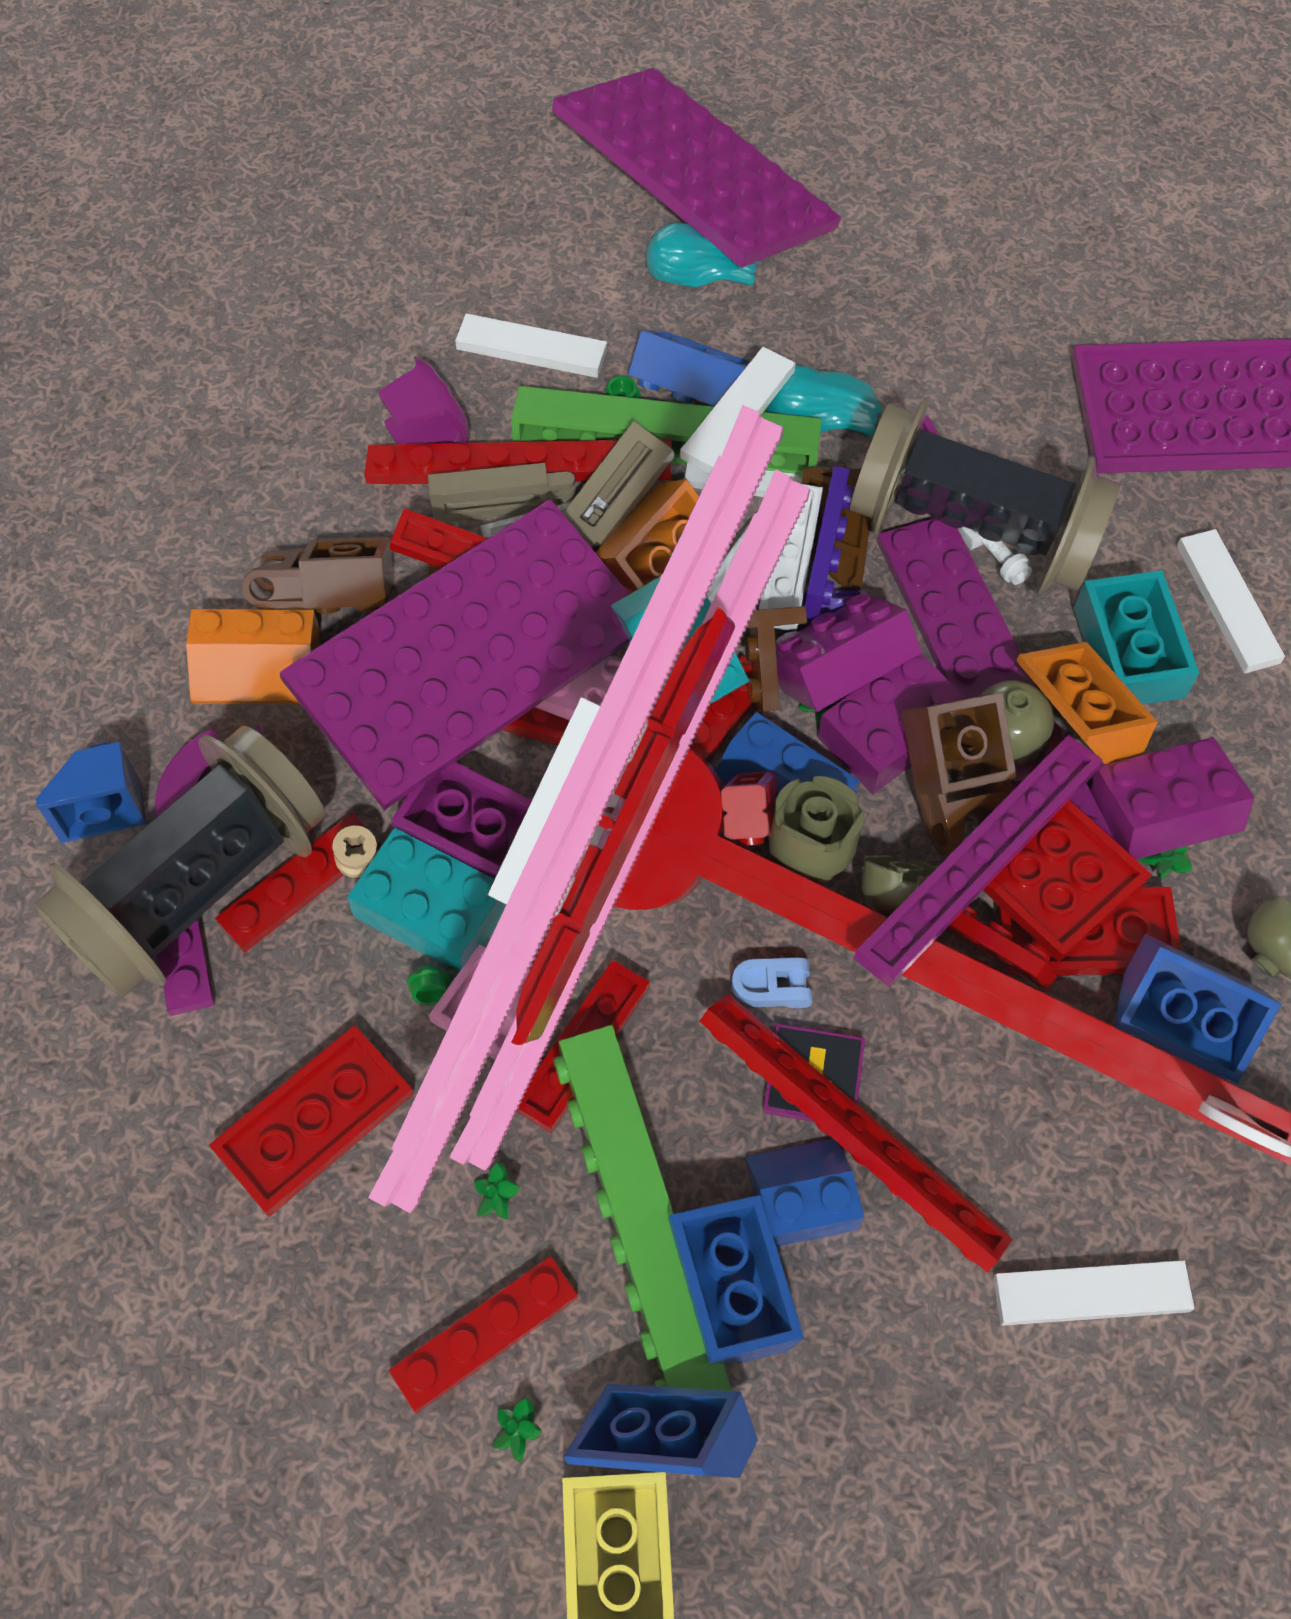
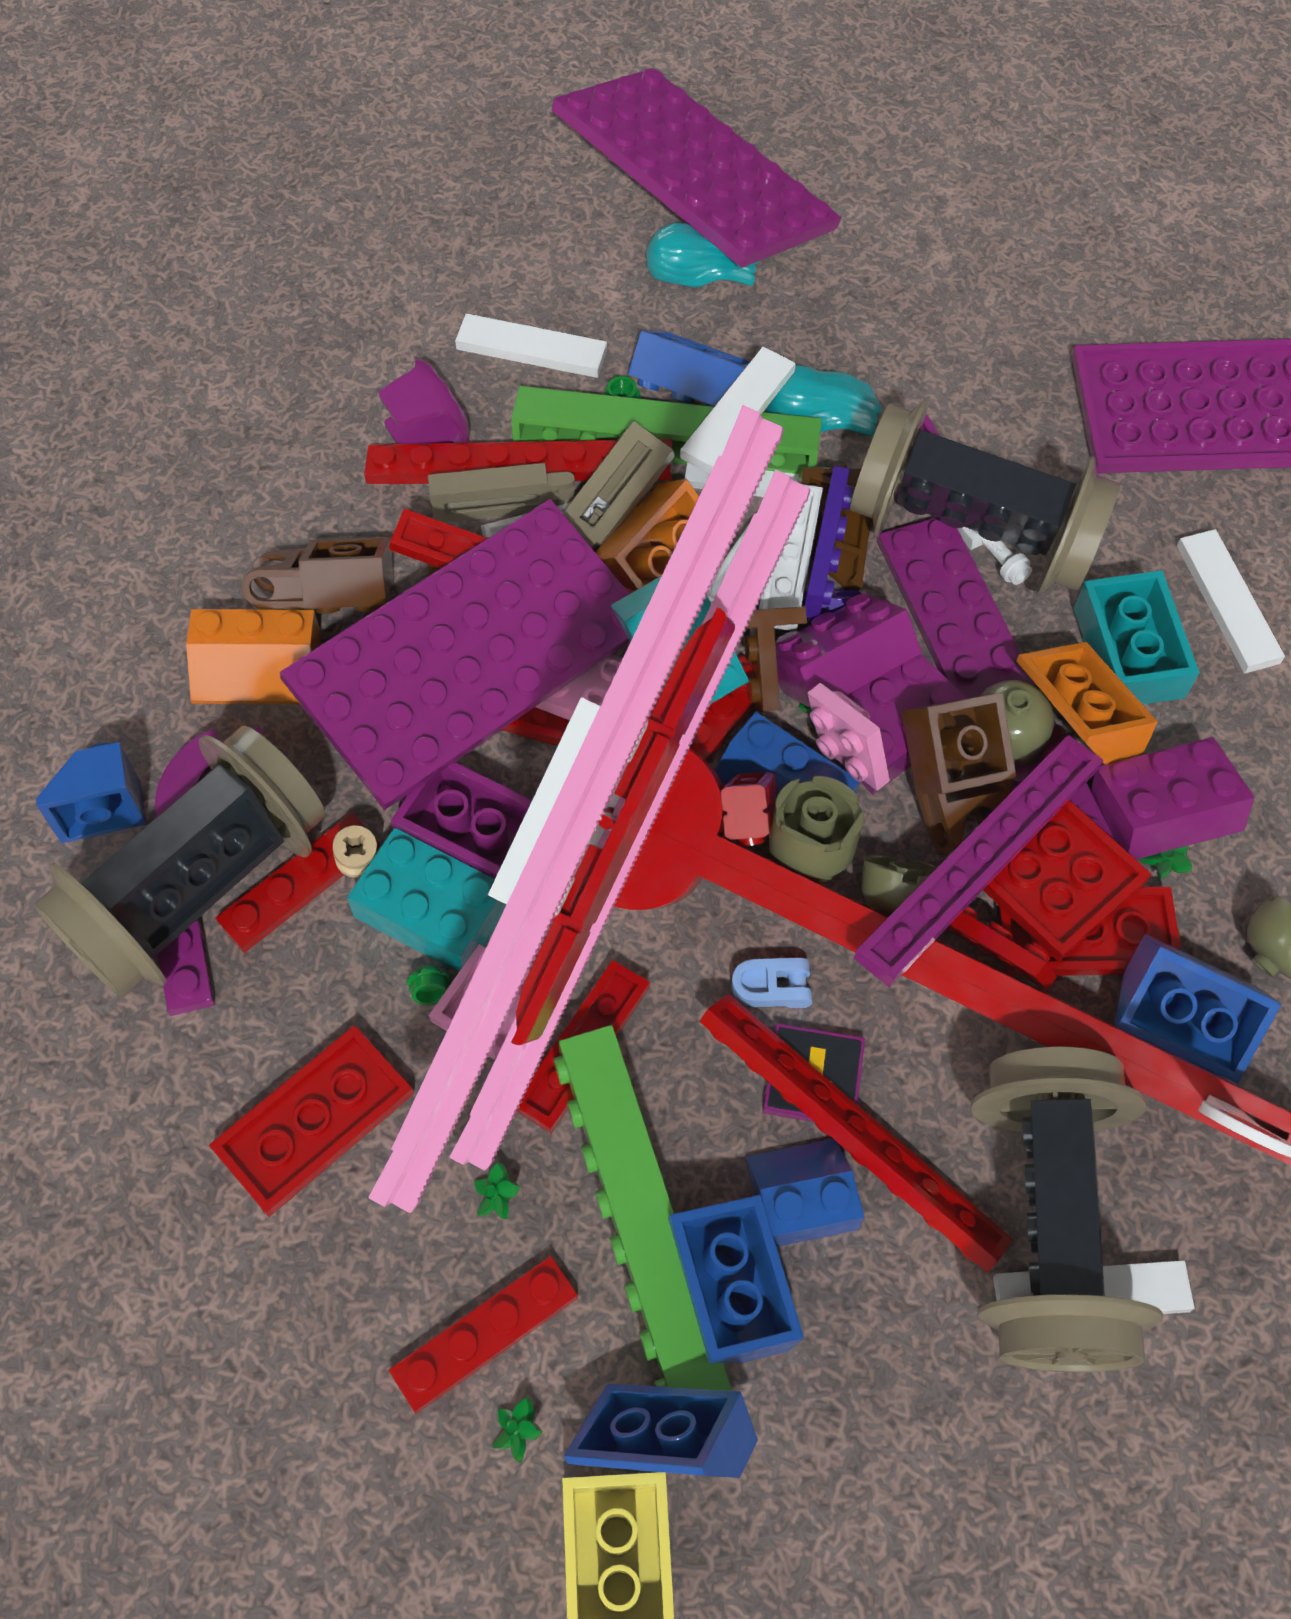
none -> bright pink plate [808,683,890,791]
none -> dark tan brick [971,1047,1163,1372]

